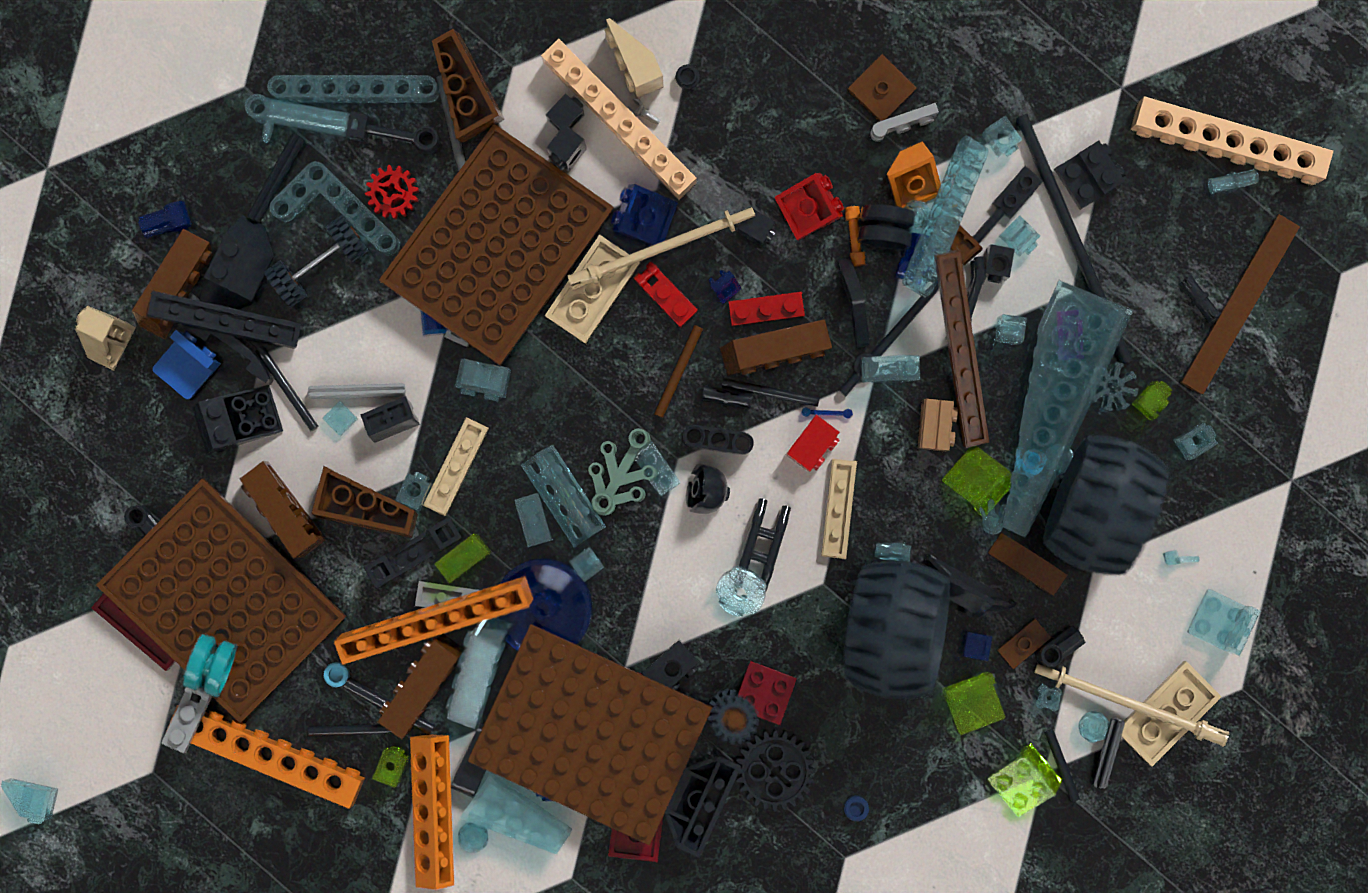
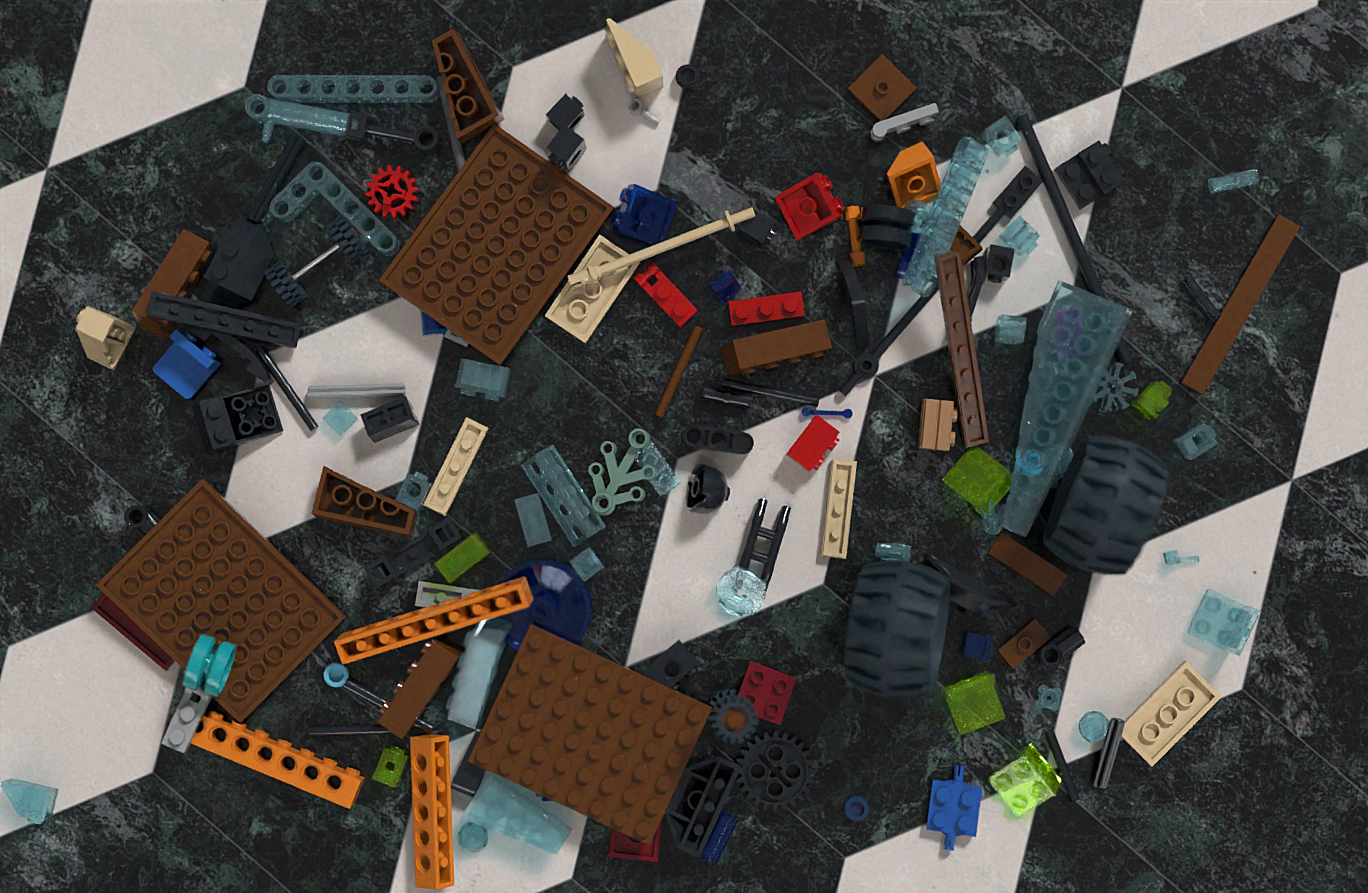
clear blue piece [138,201,192,238] -> none
reddish brown wedge [240,461,327,558] -> none
light nougat brick [541,39,697,200] -> none
clear light blue slope [862,355,920,383] -> none
tan bar [1034,664,1229,747] -> none
light nougat brick [1130,97,1333,185] -> none
none -> clear blue brick [701,810,739,865]
none -> blue plate [926,765,982,851]

